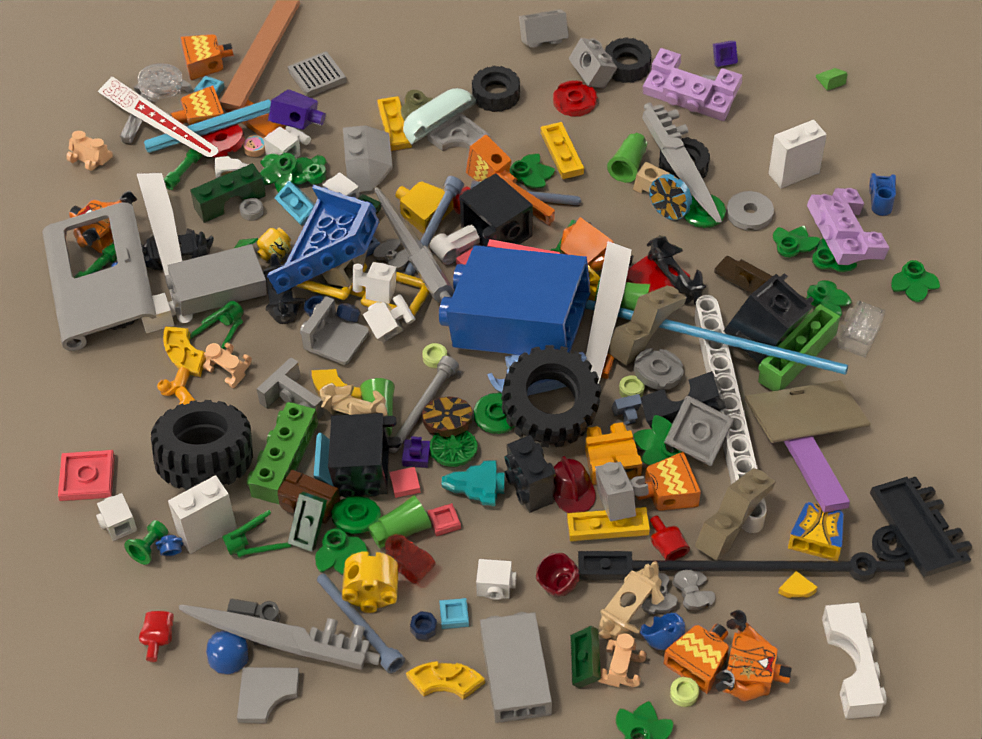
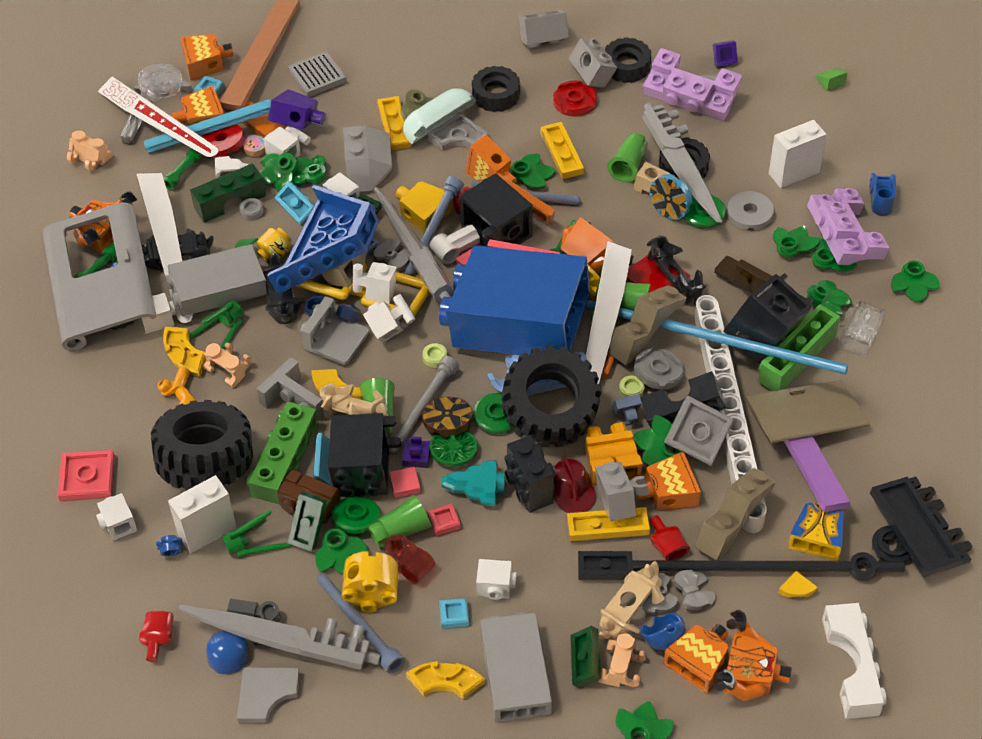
green piece [124,520,169,565] -> none
dark blue tile [410,611,437,640] -> none
dark red hair [536,553,580,597] -> none
yellowish green tile [670,677,699,707] -> none

